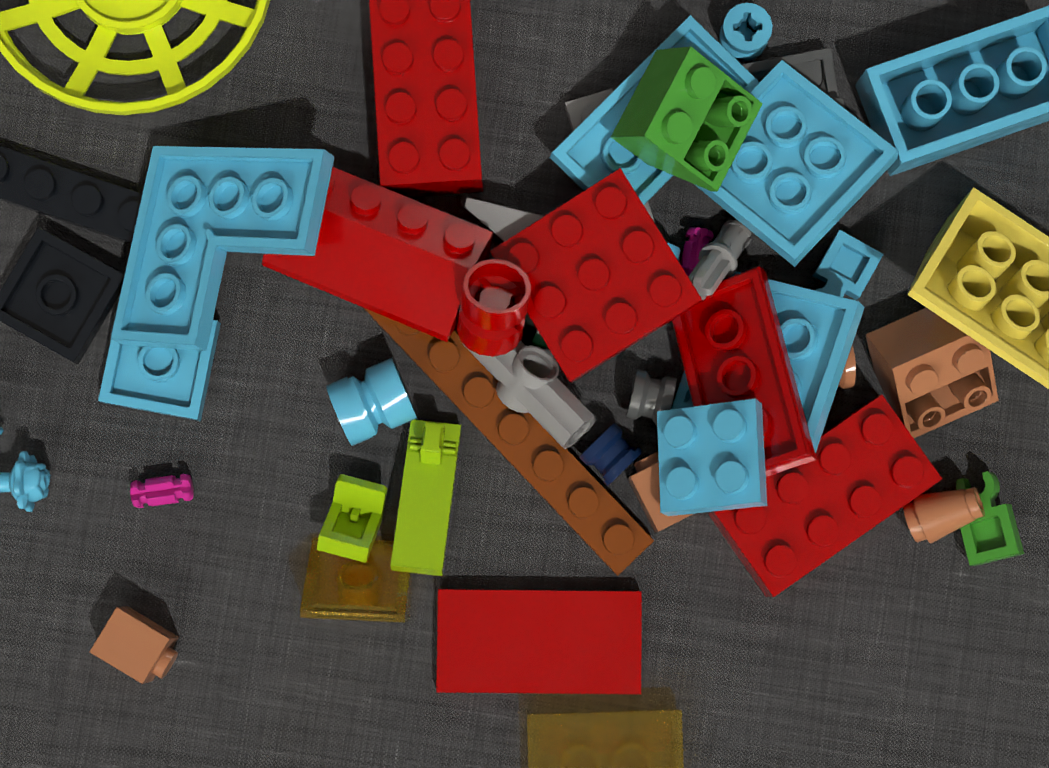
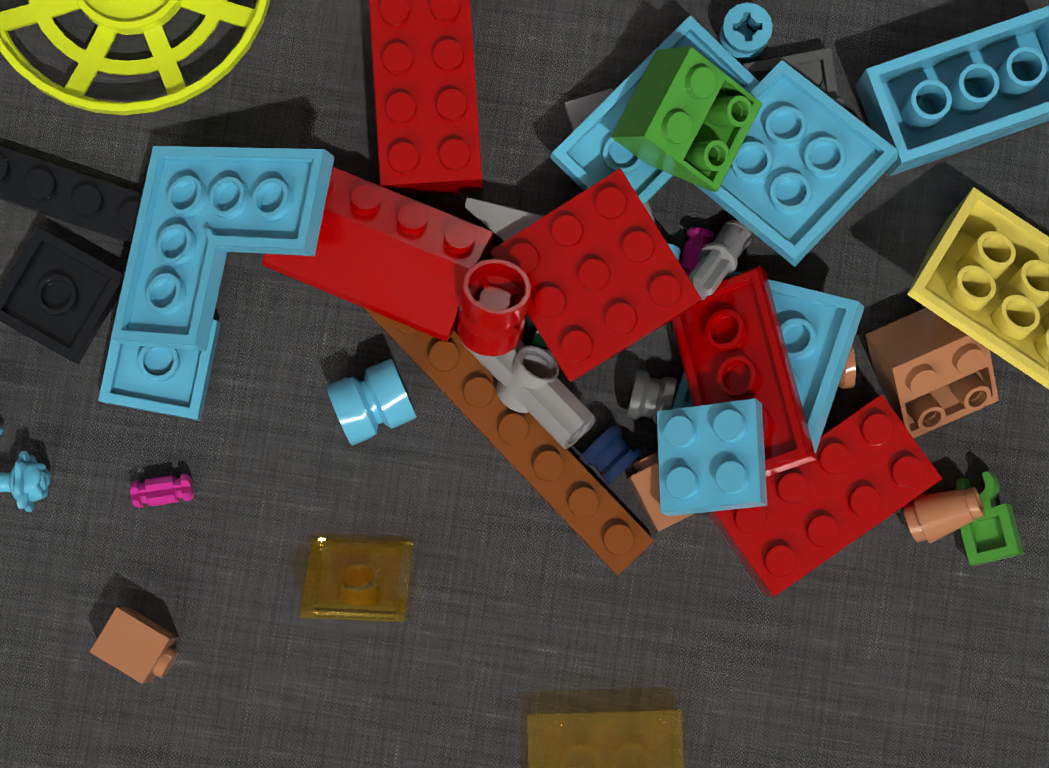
lime bracket [317,474,387,563] -> none
lime hinge [390,420,461,576] -> none
red tile [436,589,642,695] -> none
medium azure plate [813,230,884,300] -> none

